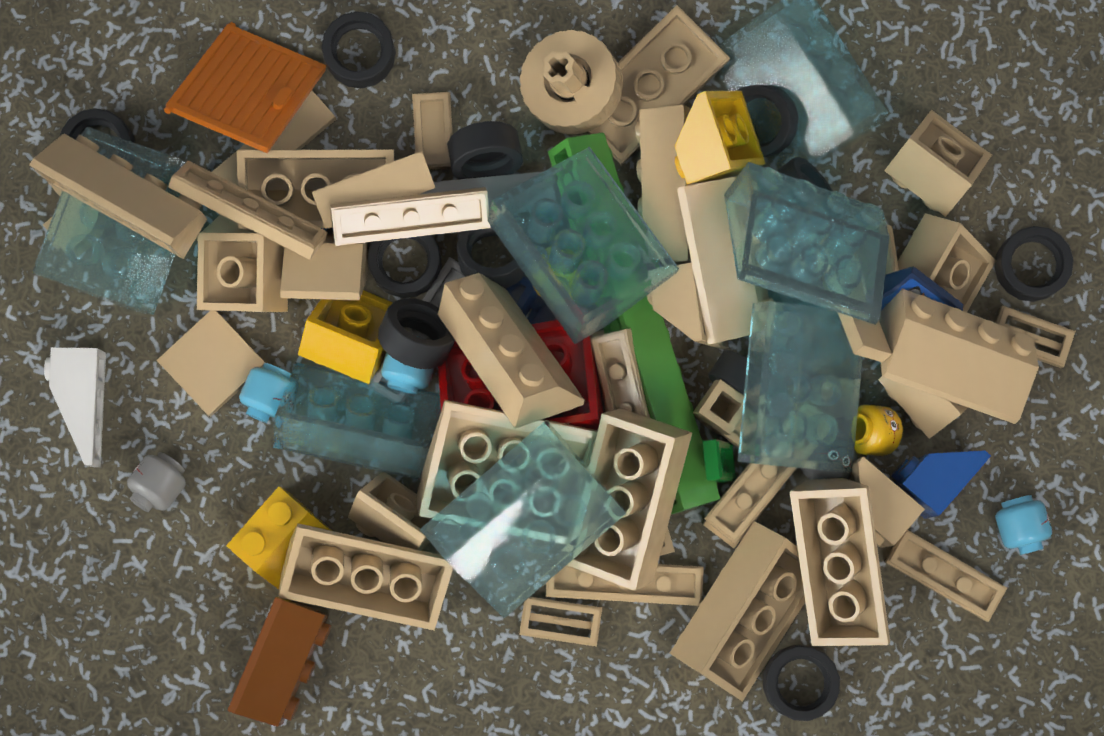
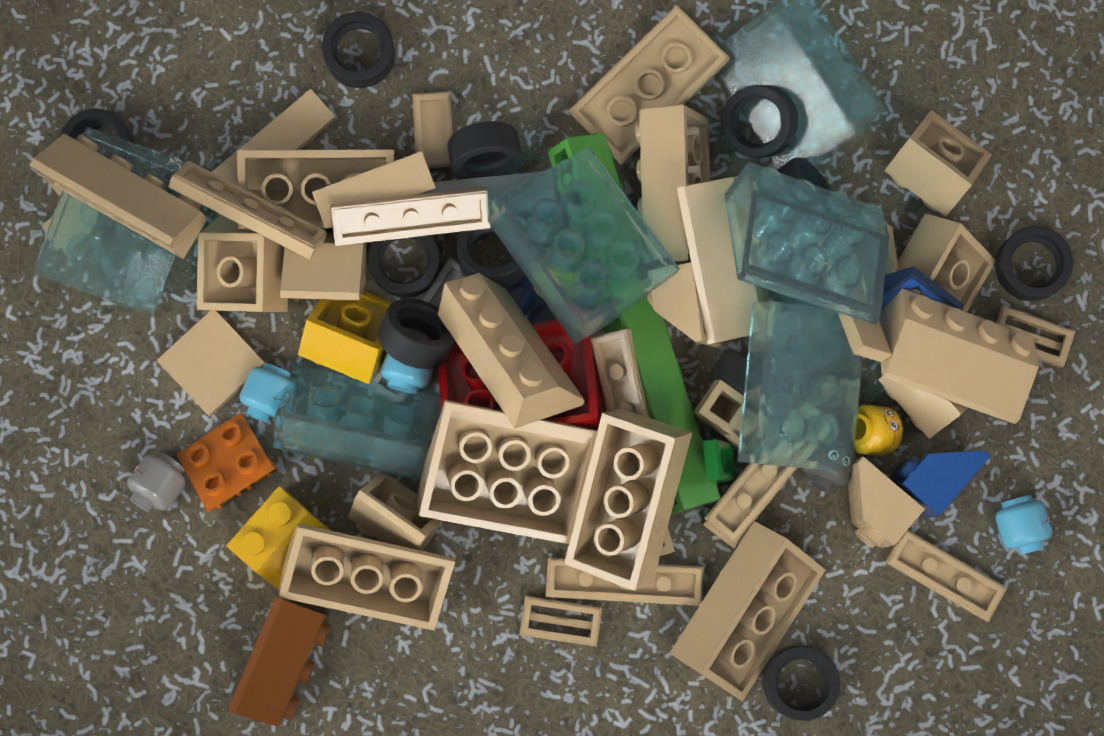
white slope [44,347,106,467] -> none
orange piece [164,22,326,153] -> none
clear light blue slope [420,421,627,618] -> none
tan piece [520,30,623,134] -> none
yellow slope [674,91,766,184] -> none
tan slope [790,478,890,646] -> none
none -> orange hinge [176,412,276,512]

